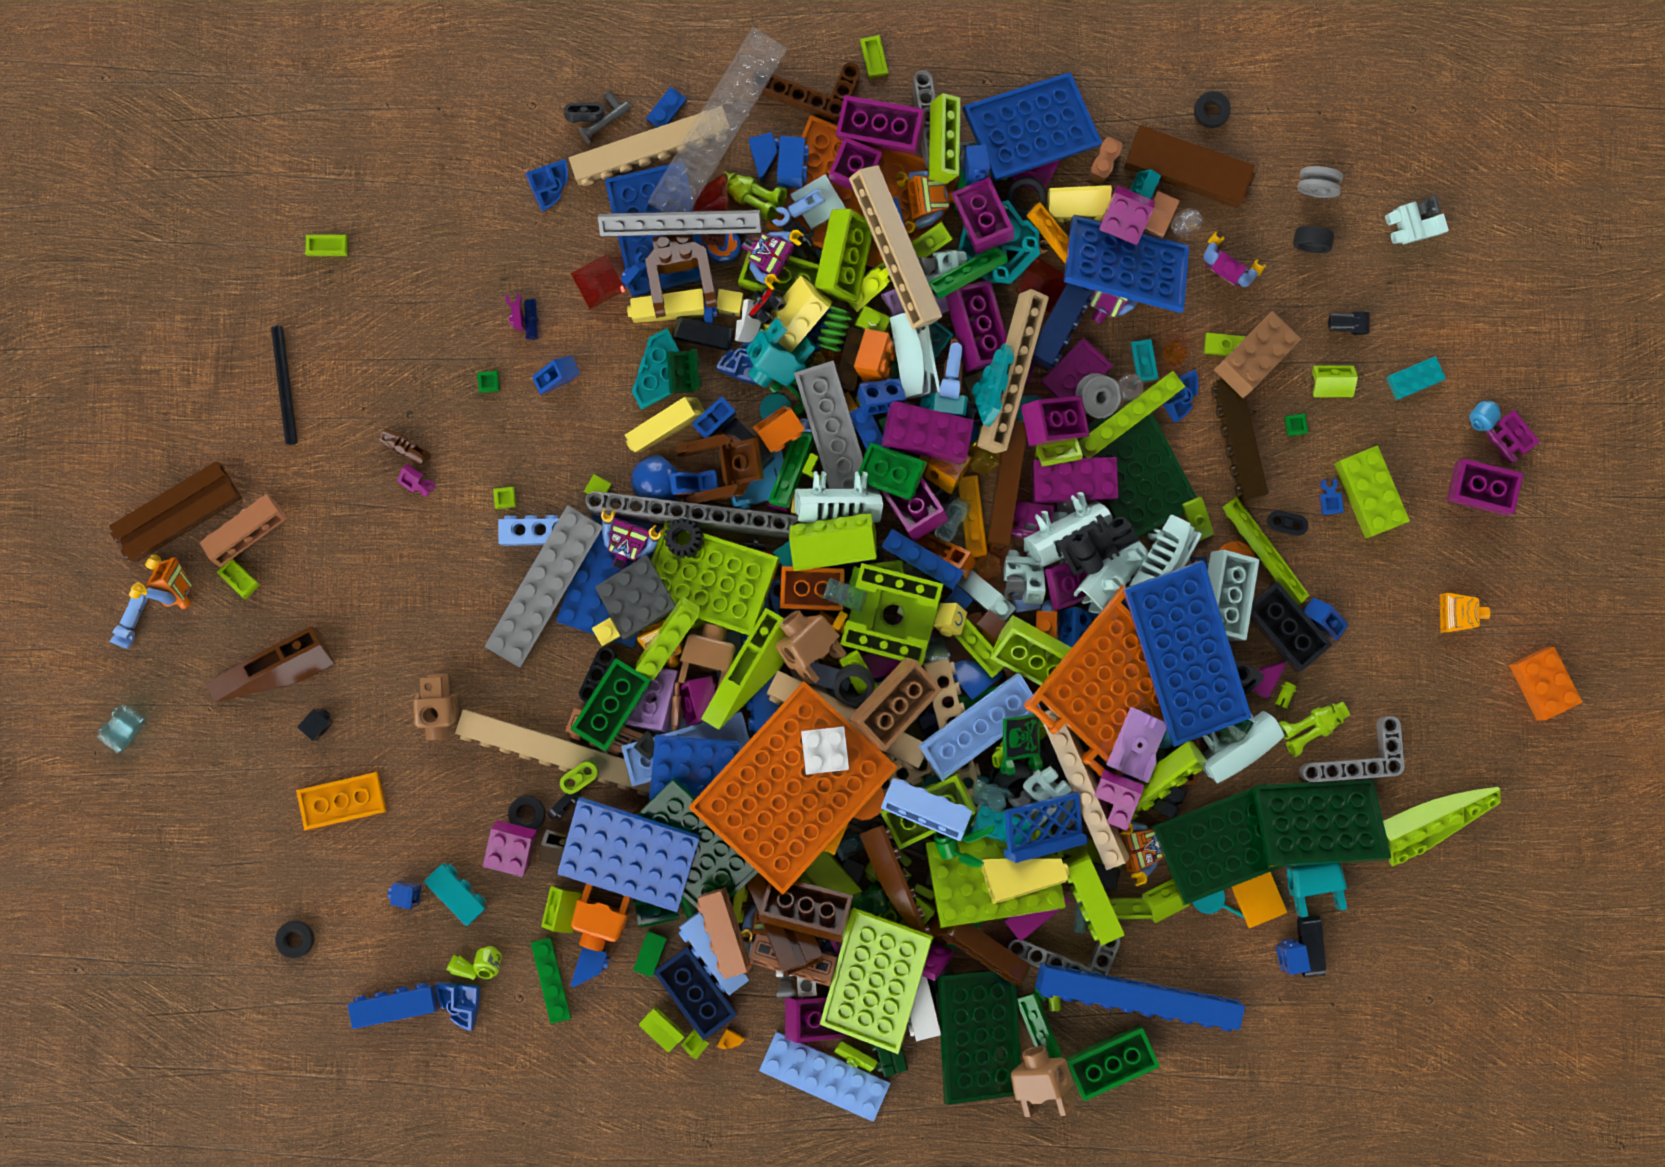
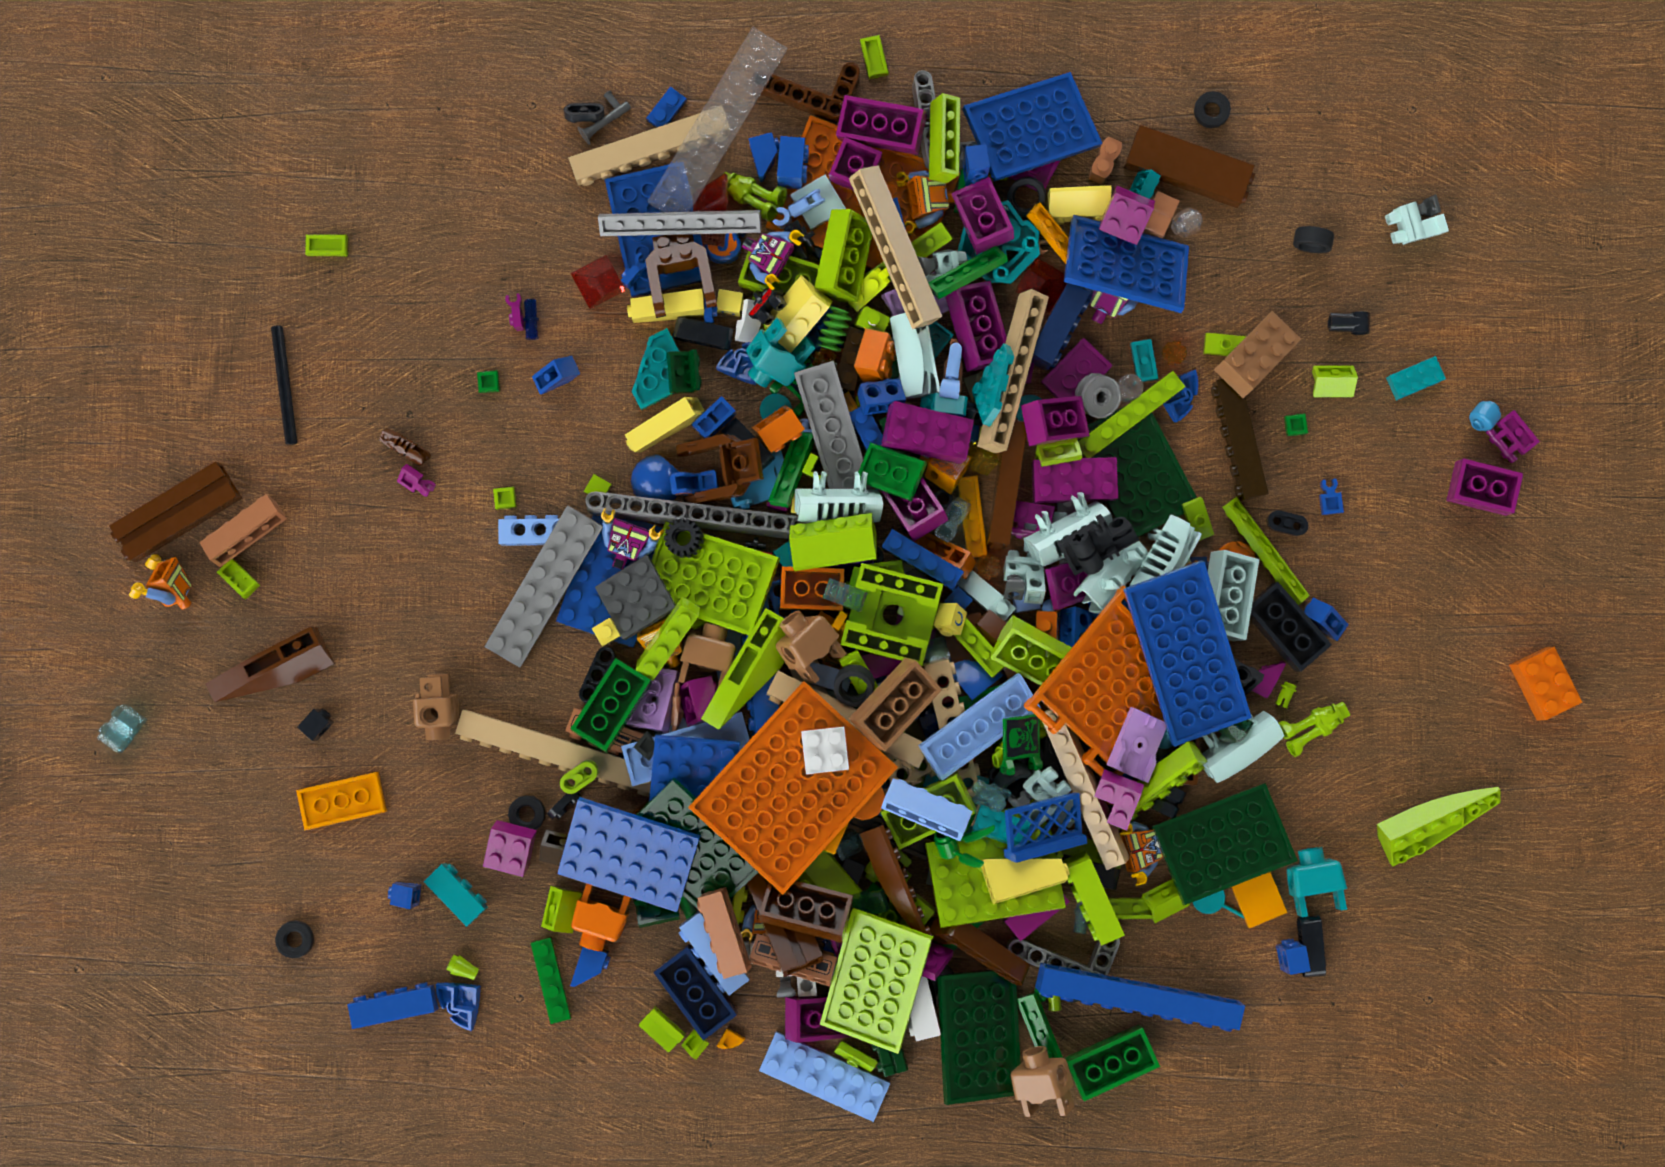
light blue piece [109,594,148,649] -> none
lime head [473,946,503,979] -> none
blue brick [525,159,568,211] -> none
green tile [633,931,667,978] -> none
lime tile [913,882,934,900] -> none
torso [1204,232,1266,288] -> none
dark green plate [1252,779,1391,868] -> none
light grey wheel [1297,166,1343,198] -> none
light grey beam [1299,716,1405,782] -> none
lime brick [1334,446,1410,539] -> none
light orange torso [1440,593,1490,633] -> none

